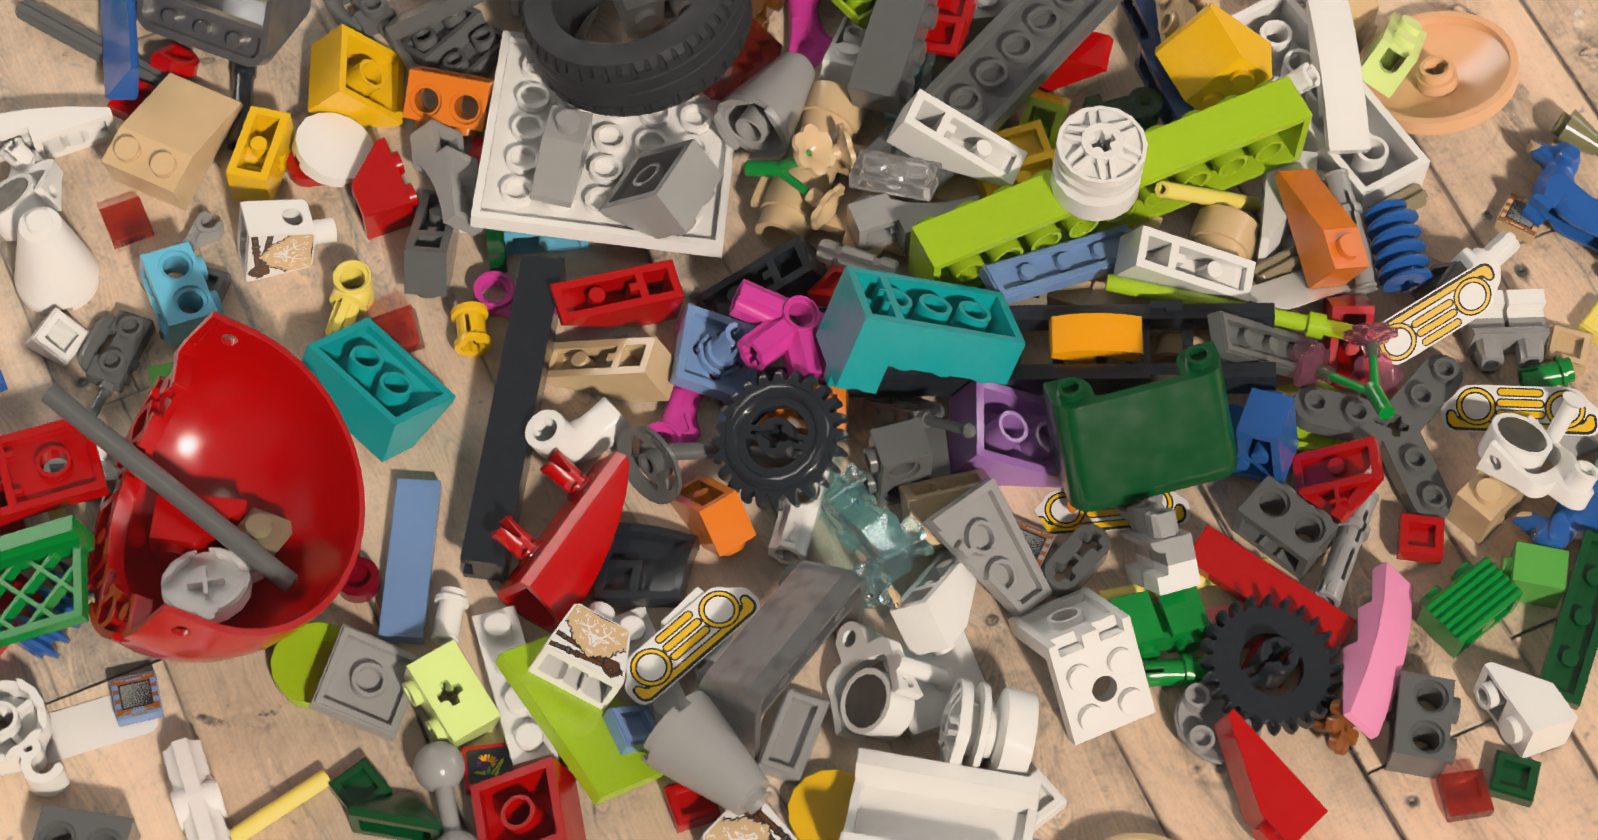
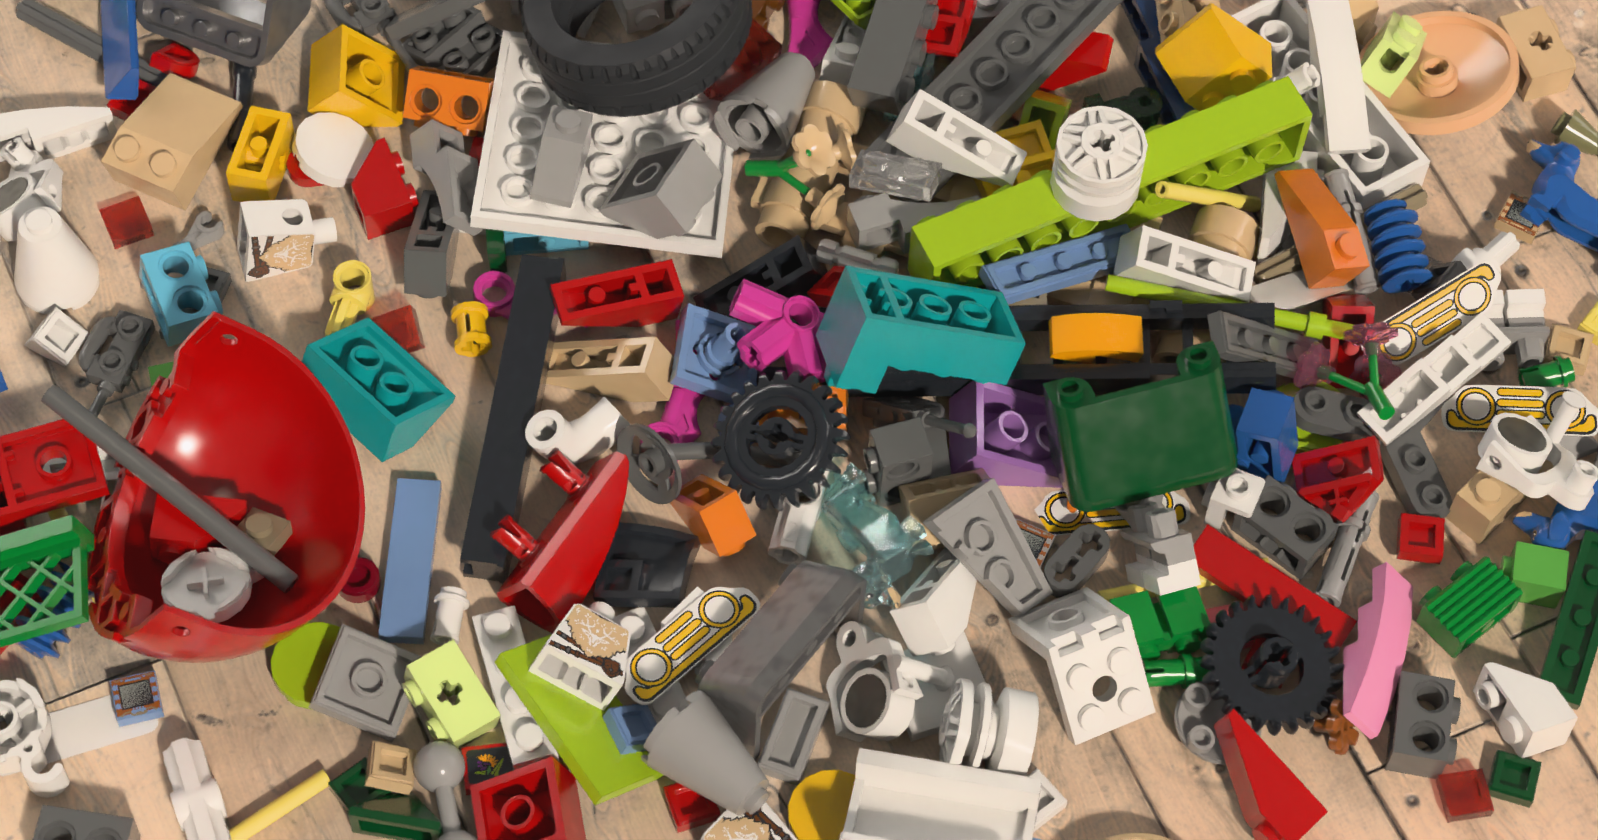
none -> tan tile [365,740,417,795]
none -> white bracket [1201,468,1265,530]
none -> white slope [1357,312,1511,446]
none -> tan brick [1496,5,1576,102]

